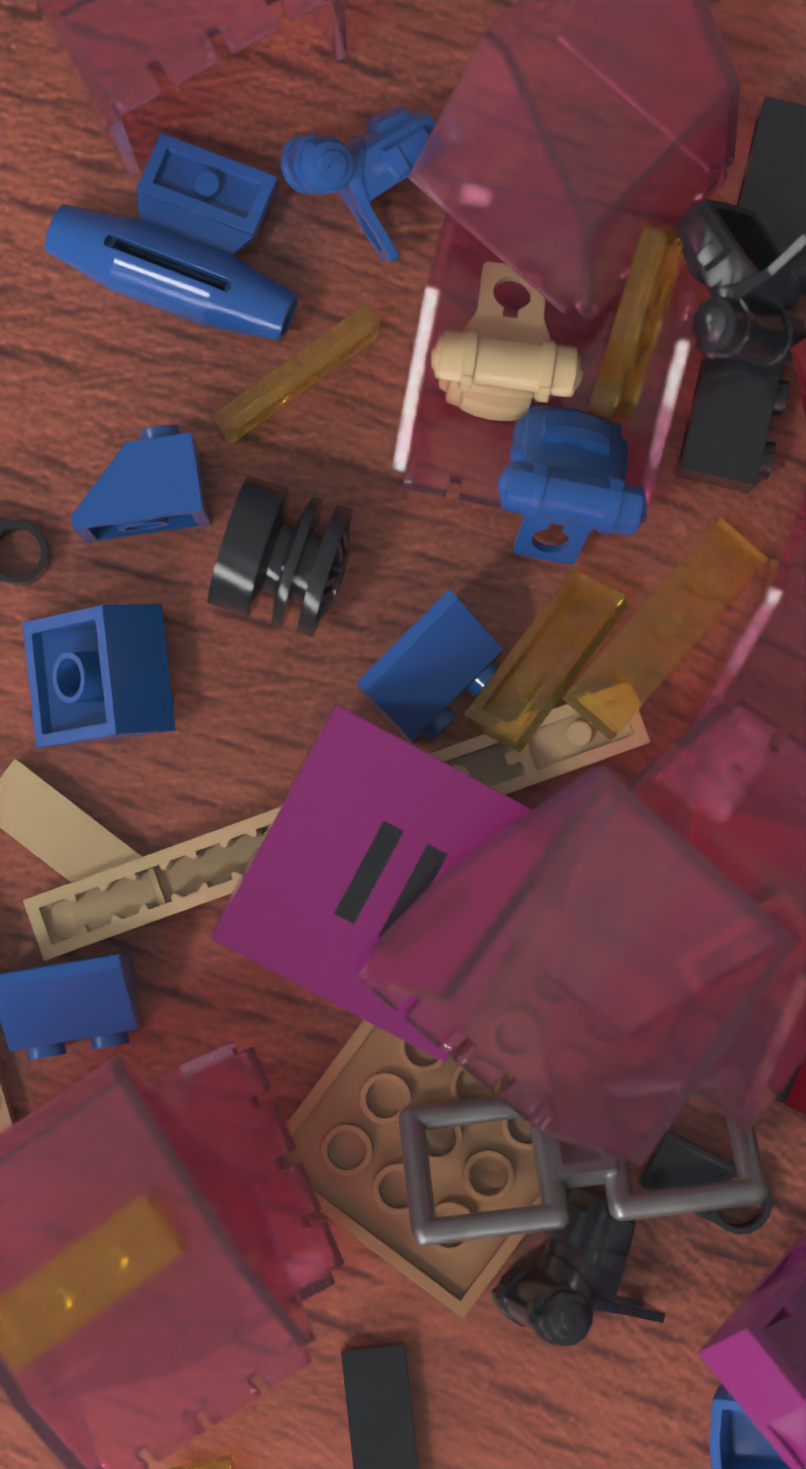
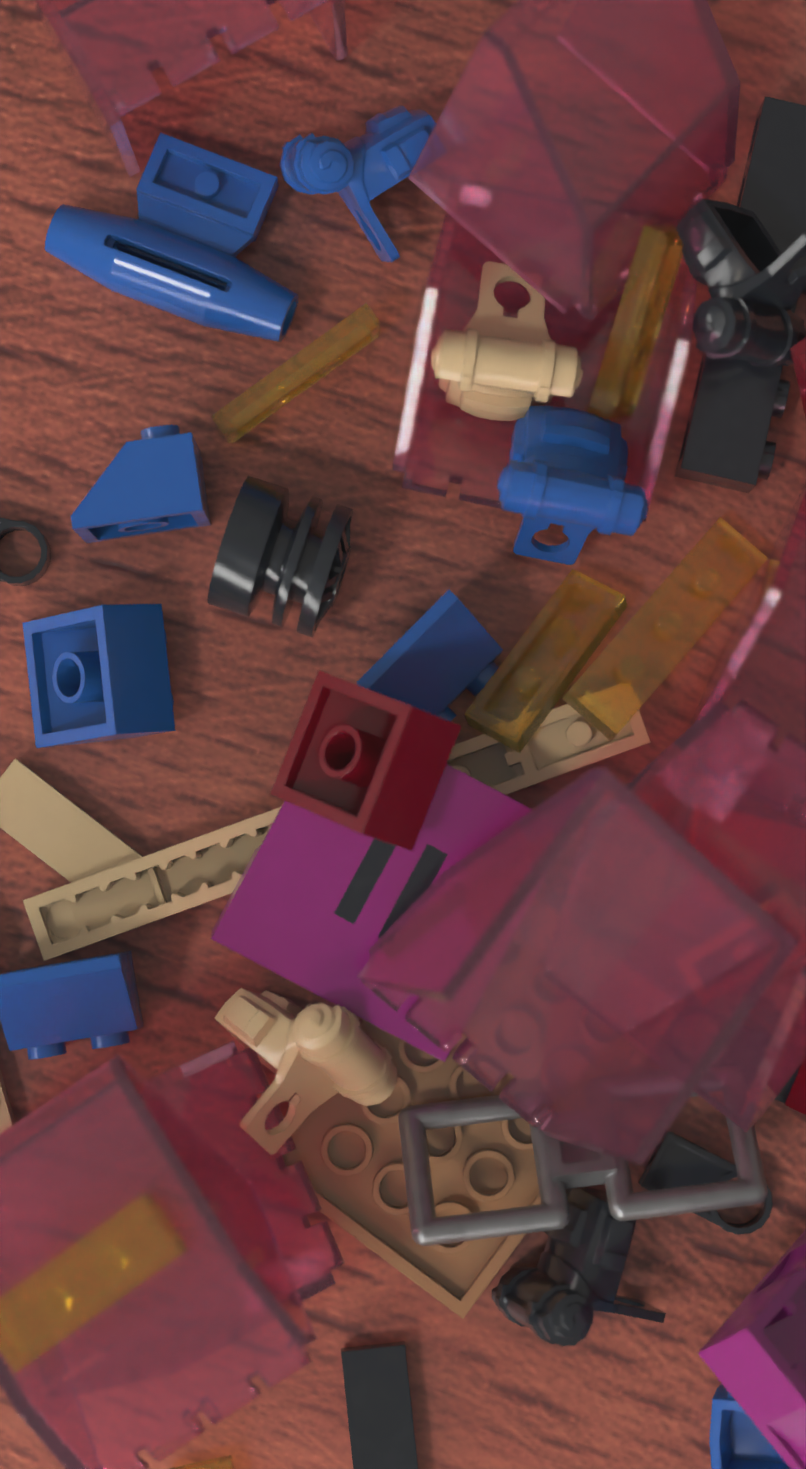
none -> tan piece [215,988,397,1155]
none -> dark red slope [270,670,462,851]

